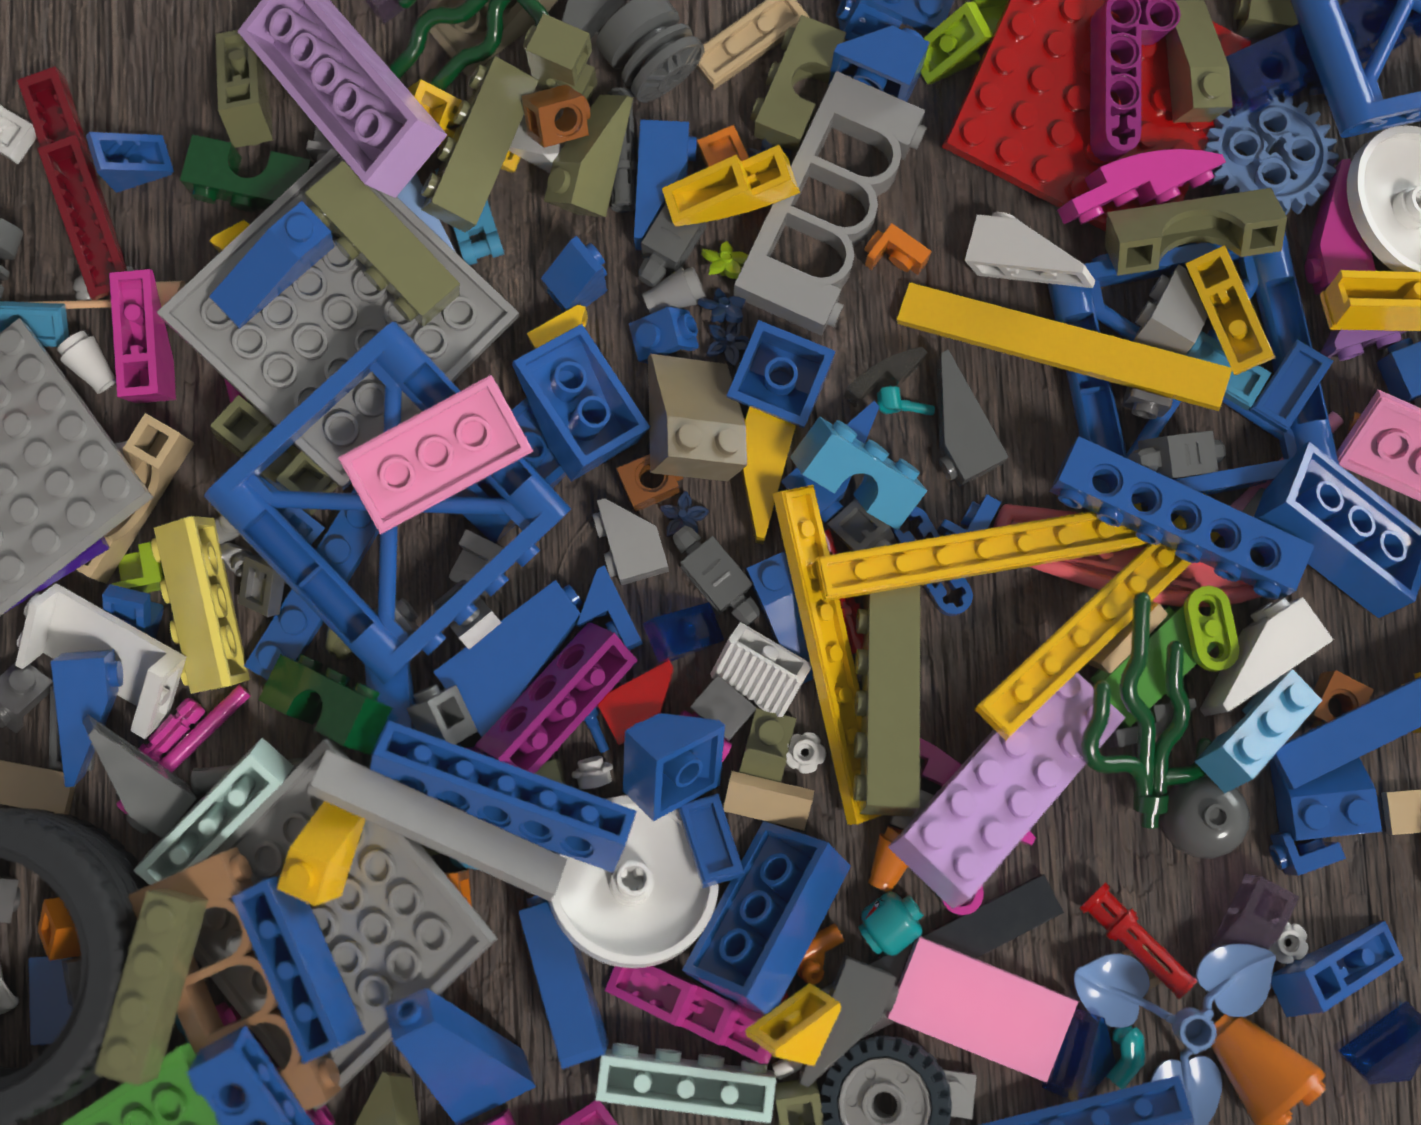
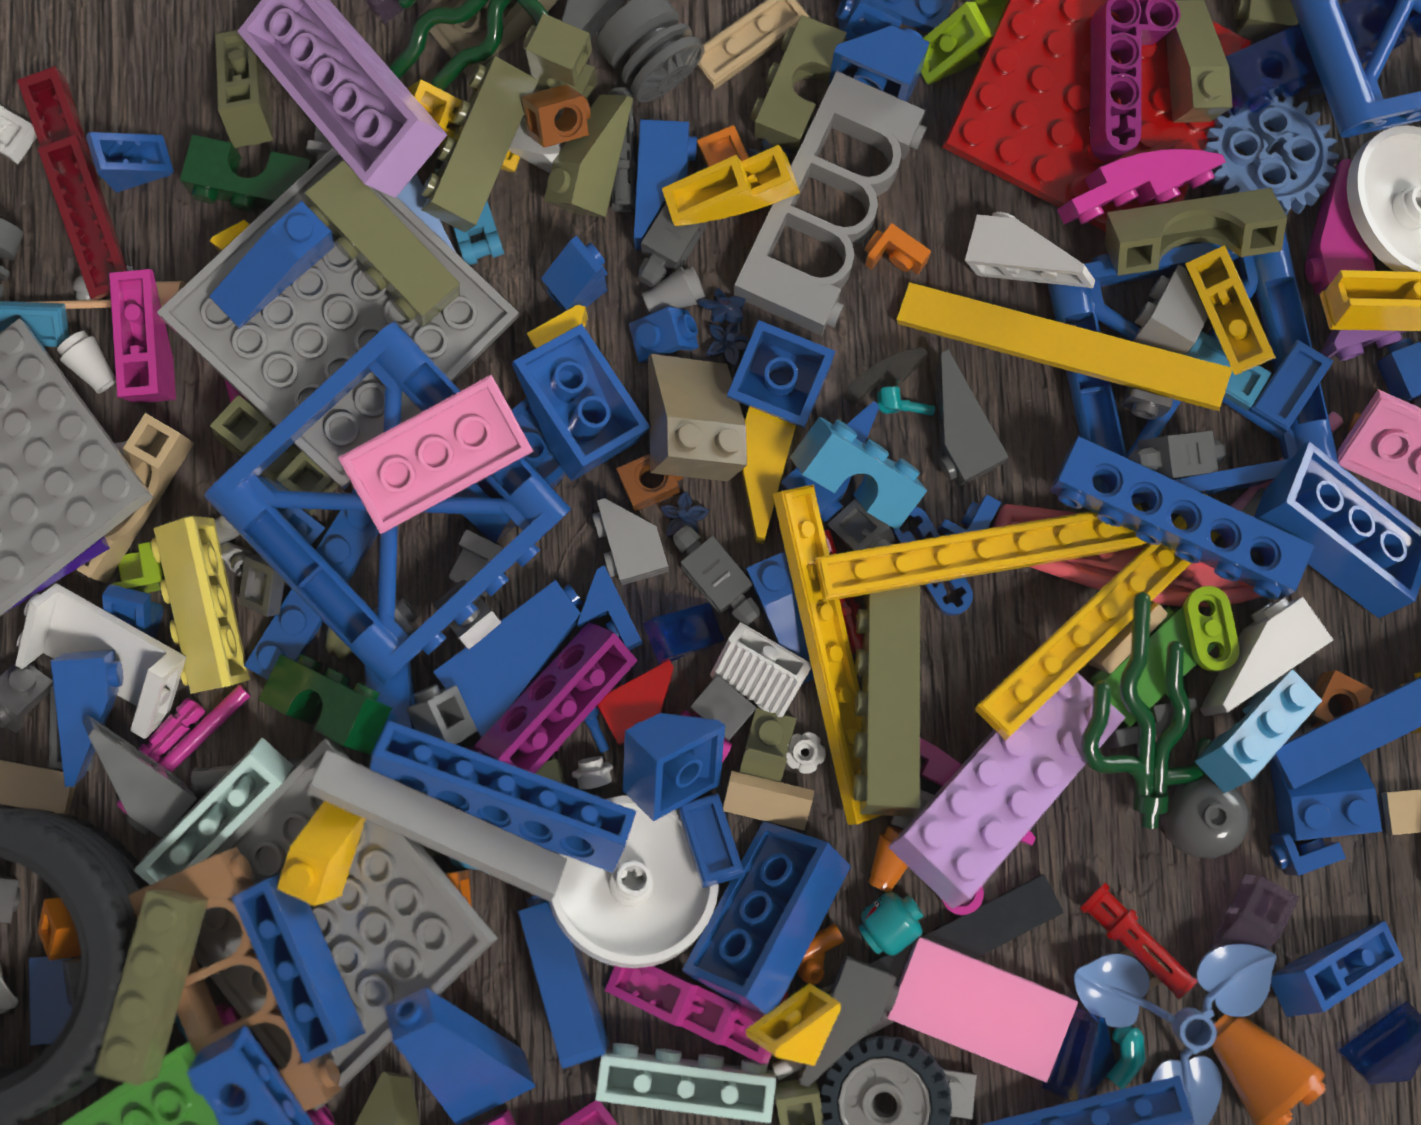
lime plant [701,241,748,279] -> none
white plate [1266,921,1309,964] -> none

